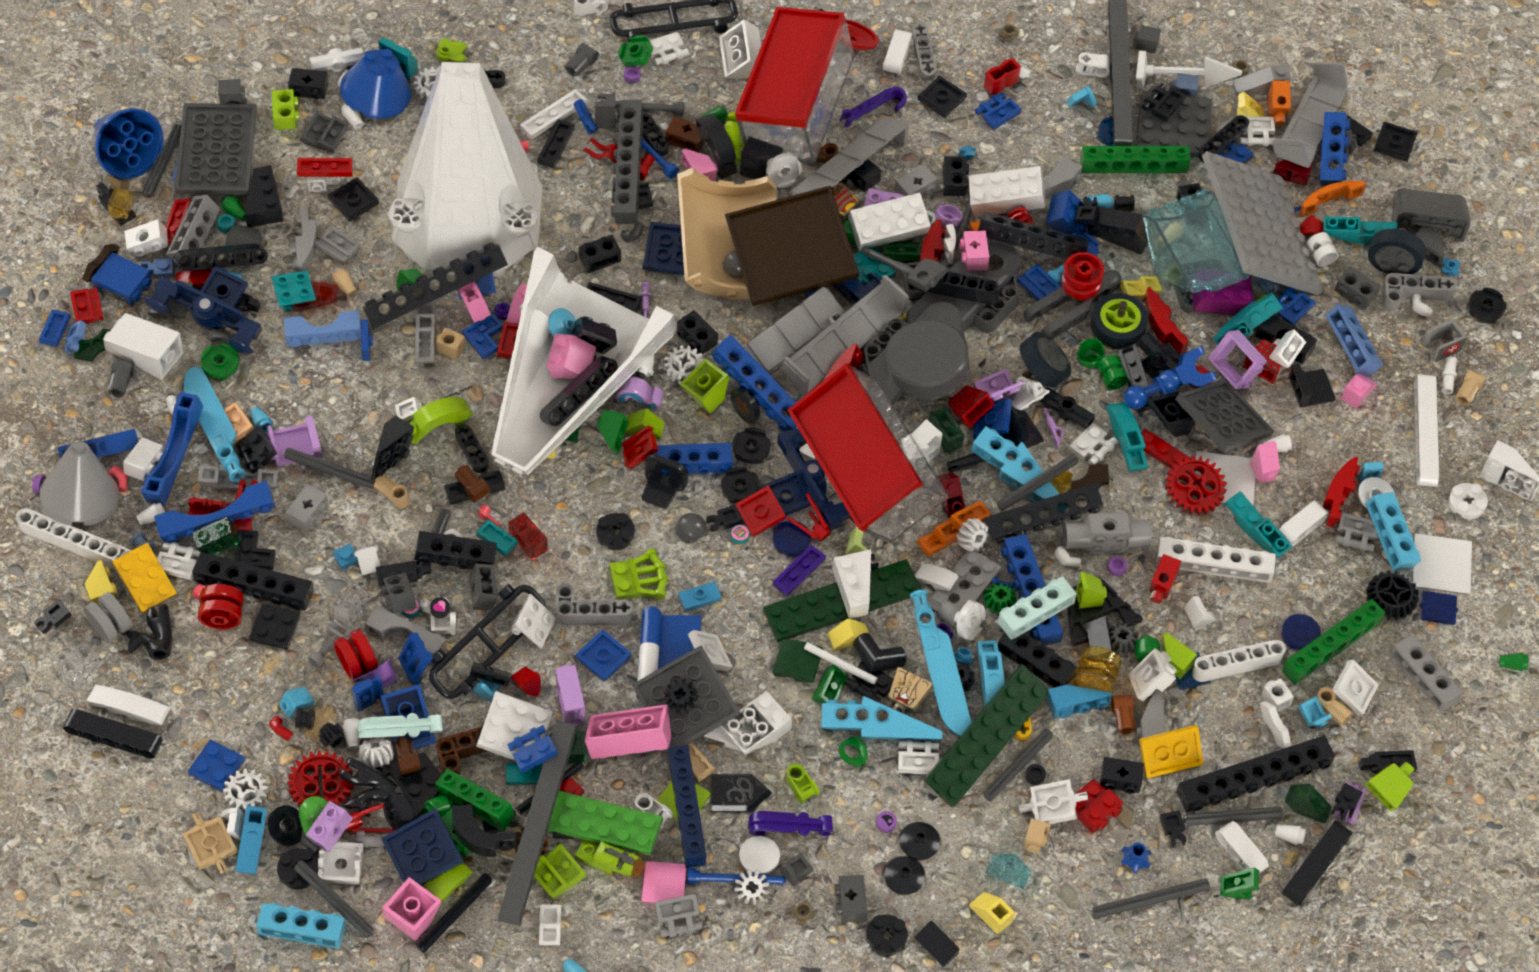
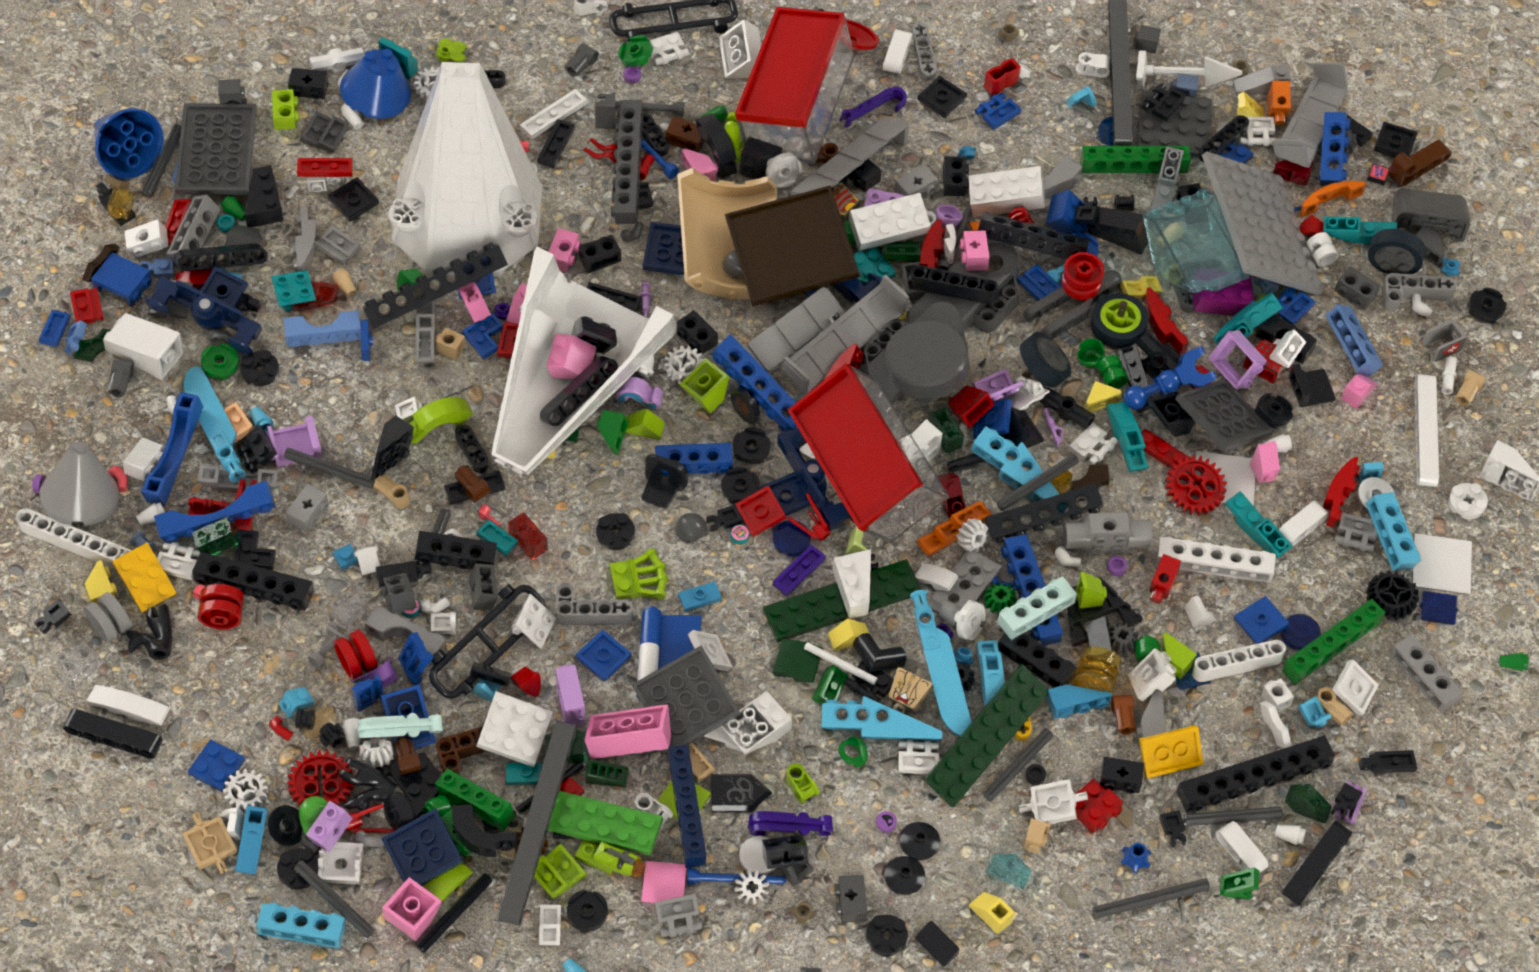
blue slope [57,429,138,458] -> none
black plate [249,604,300,650] -> none
black tile [430,597,450,618] -> none
blue plate [507,725,558,773] -> none
medium azure dish [548,308,576,337] -> none
blue axle [574,99,598,134] -> none
red plate [621,426,658,469] -> none
black gear [664,679,698,713] -> none
dark grey piece [861,247,949,292] -> none
medium azure cone [1087,194,1114,209] -> none
lime torso [1364,762,1414,812] -> none
none -> black plate [241,350,279,387]
none -> bright pink brick [548,228,581,273]
none -> black plate [567,890,608,933]
none -> dark green slope [586,759,629,787]
none -> black brick [762,834,808,869]
none -> light yellow slope [1085,381,1122,412]
none -> light grey slope [1149,146,1184,221]
none -> blue plate [1234,596,1289,644]
none -> black plate [1255,393,1293,428]
none -> tile [1367,163,1390,185]
none -> reddish brown beam [1388,140,1452,187]

